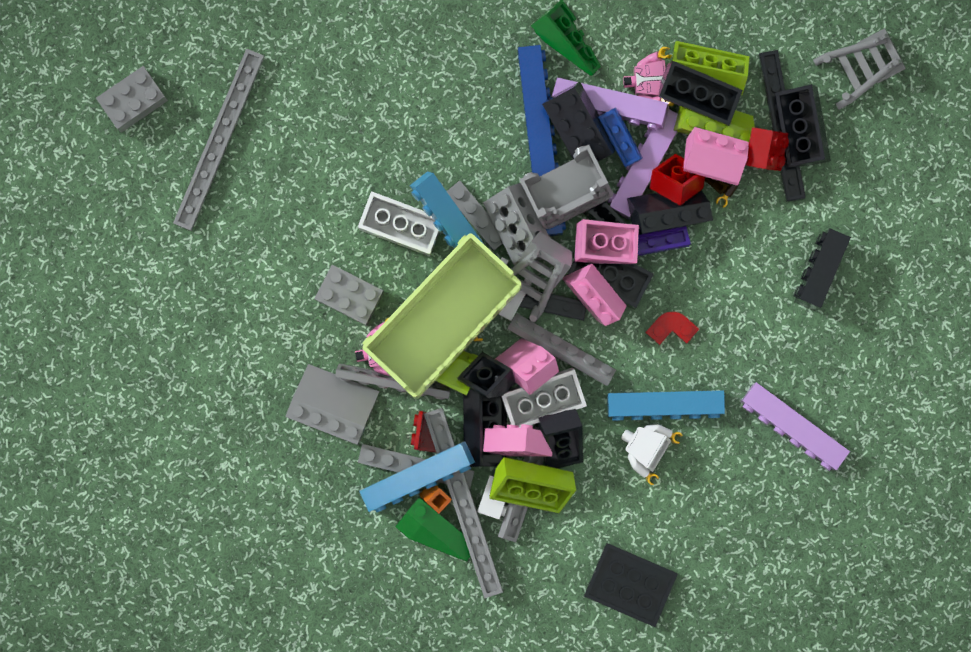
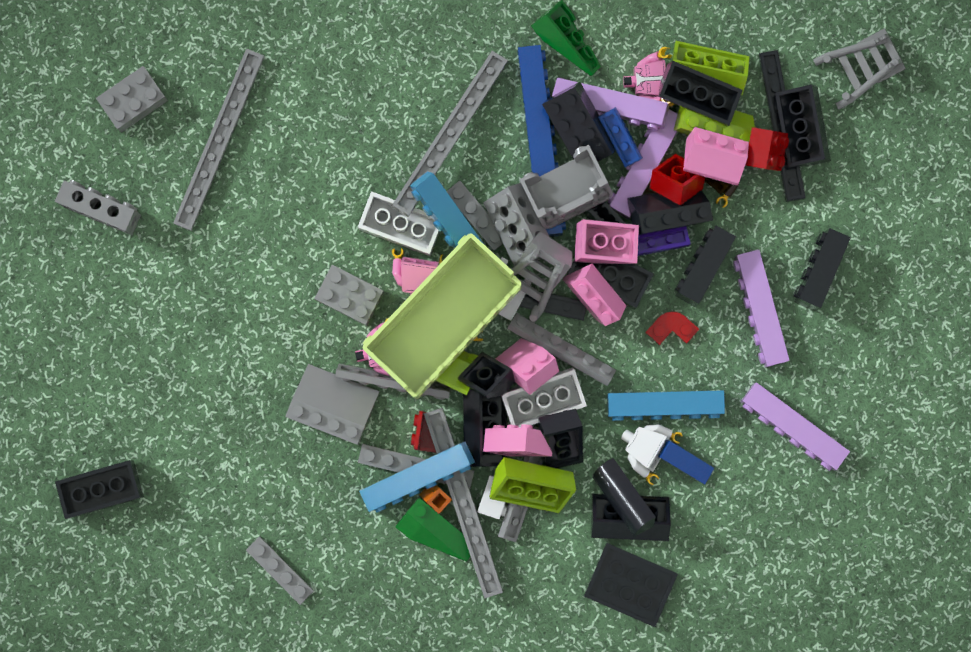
none -> light grey brick [54,180,141,235]
none -> black brick [55,460,144,519]
none -> light grey plate [246,536,314,605]
none -> light grey plate [392,51,508,217]
none -> bright pink torso [392,248,443,295]
none -> black slope [591,494,671,541]
none -> black brick [593,458,656,537]
none -> blue tile [658,440,714,484]
none -> black brick [675,225,736,307]
none -> lavender brick [733,250,790,367]

